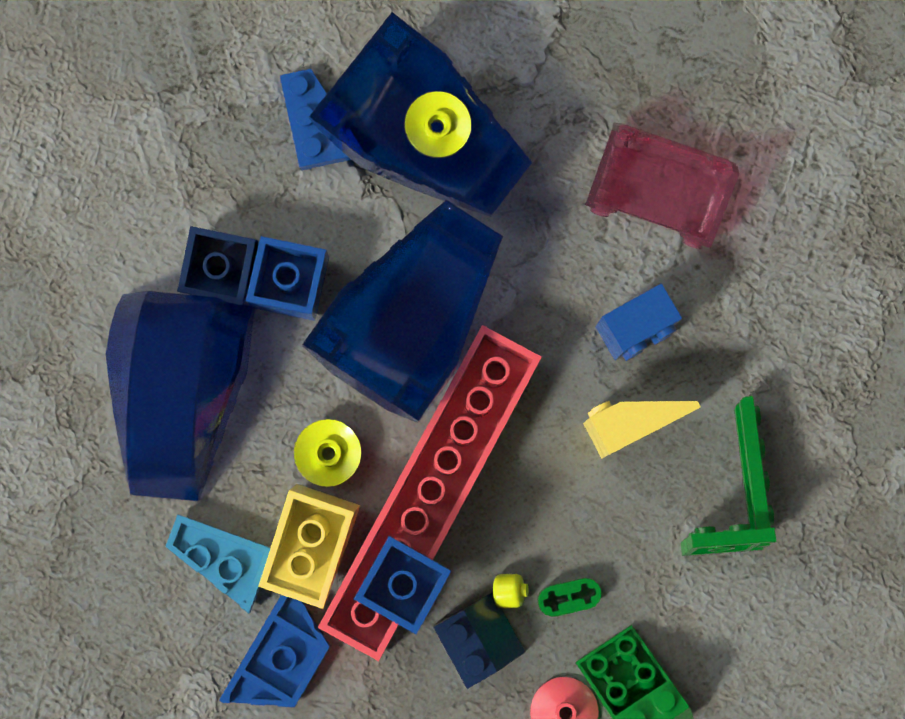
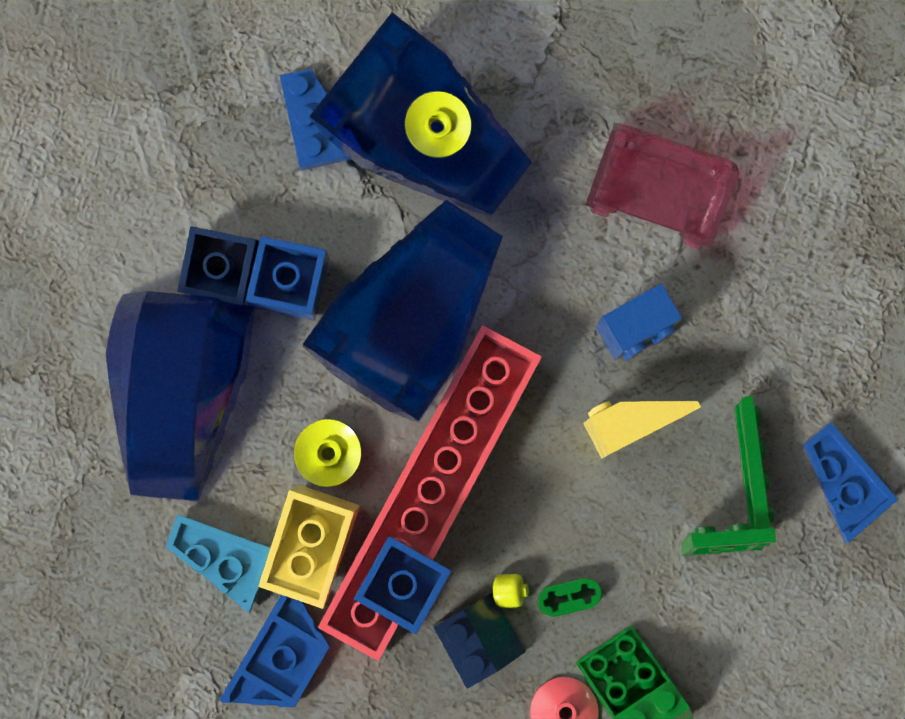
none -> blue wing [803,422,898,543]

